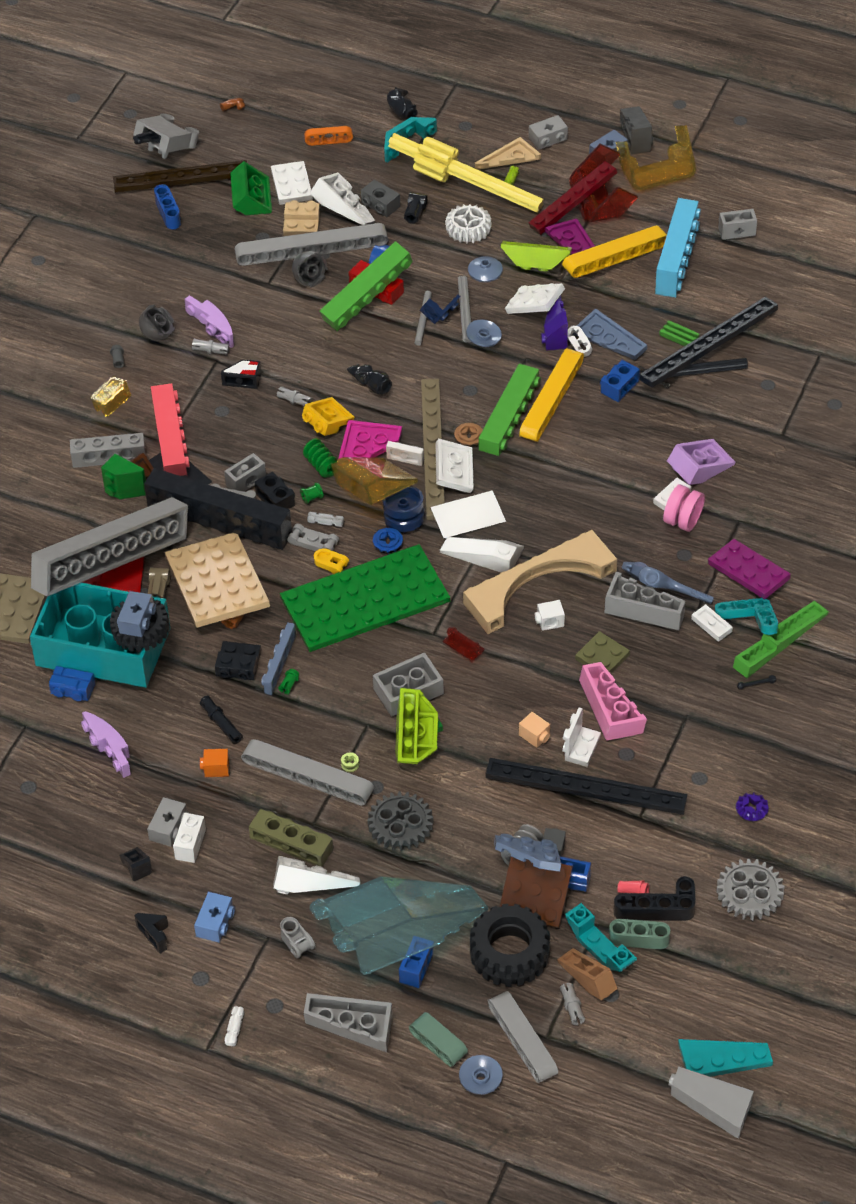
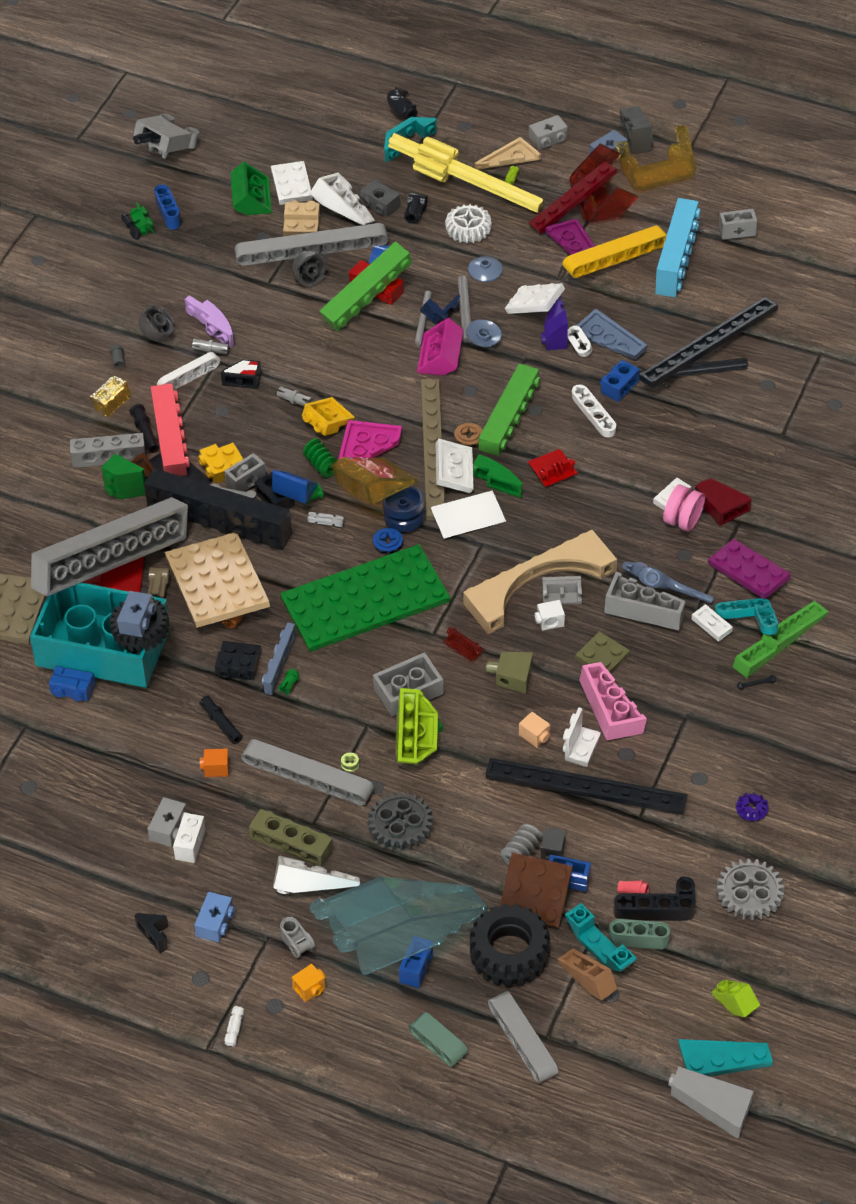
lavender slope [81,711,131,778] -> none
dark brown plate [113,160,247,193] -> none
black slope [119,847,152,881] -> none
dark orange arm [220,98,245,111] -> none
light grey plate [287,524,339,551] -> none
orange beam [304,126,353,146] -> none
light grey wedge [304,993,393,1053] -> none
yellow plate [314,548,349,574] -> none
black animal [347,364,392,395] -> none
white plate [386,441,424,466] -> none
white wedge [440,537,524,572] -> none
sand blue dish [459,1055,502,1095] -> none
sand blue plate [494,834,561,872] -> none
lime wedge [501,241,572,272] -> none
yellow beam [519,348,584,442] -> none
light grey pin [560,983,585,1025] -> none
bright green tile [659,320,699,346] -> none
lavender slope [667,439,736,485] -> none
none -> black piece [121,213,140,240]
none -> black pin [129,404,159,453]
none -> green hinge [130,202,155,236]
none -> white beam [157,352,220,391]
none -> yellow plate [198,443,243,484]
none -> blue slope [272,470,318,504]
none -> light orange brick [291,964,326,1002]
none -> dark pink slope [417,318,463,376]
none -> green slope [473,454,523,498]
none -> olive torso [486,652,533,694]
none -> red hinge [528,449,578,487]
none -> light grey hinge [542,576,582,605]
none -> white beam [572,385,616,437]
none -> dark red slope [695,478,752,526]
none -> lime slope [711,980,760,1017]

